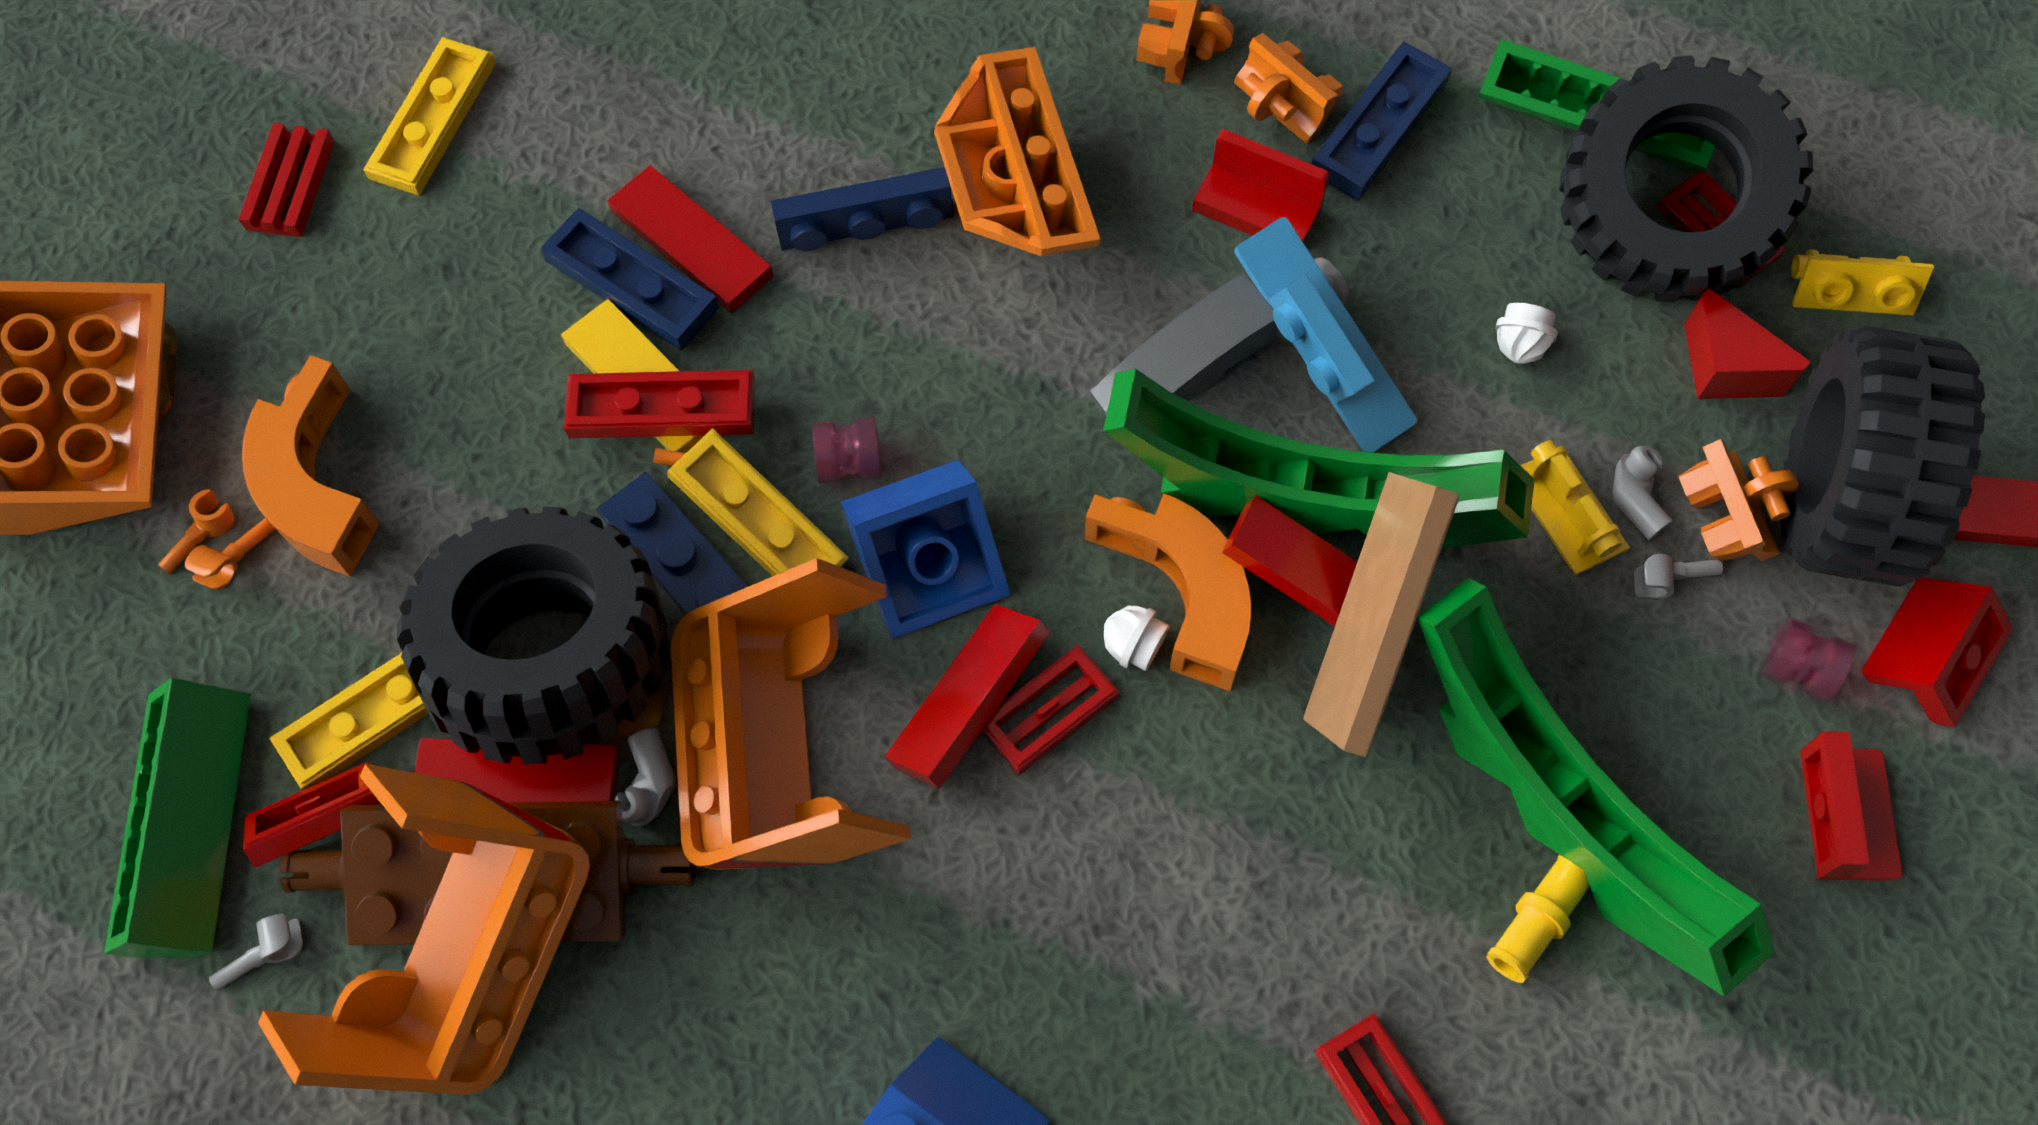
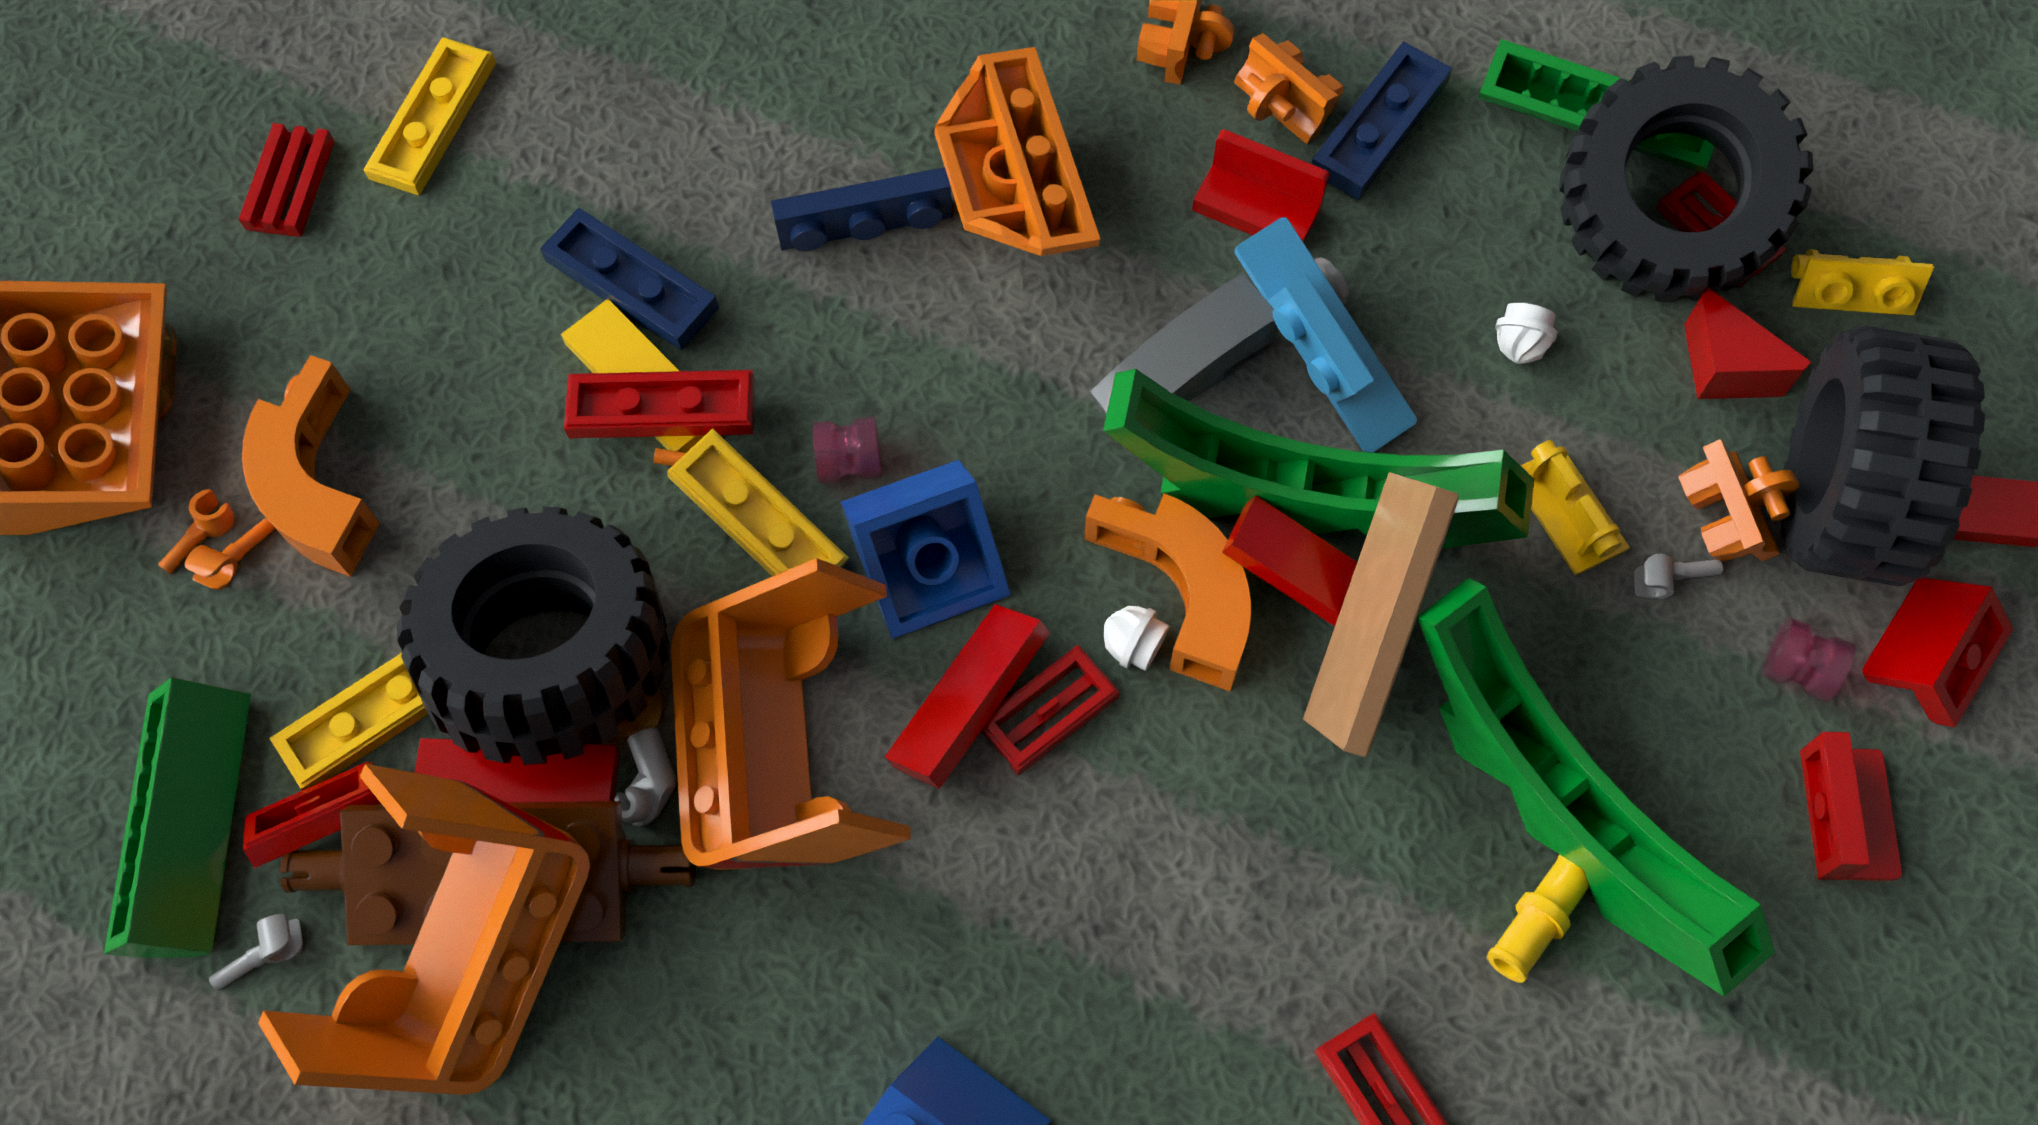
dark blue plate [596,471,748,615] -> none
red tile [607,165,773,314] -> none
light grey arm [1612,445,1674,541] -> none

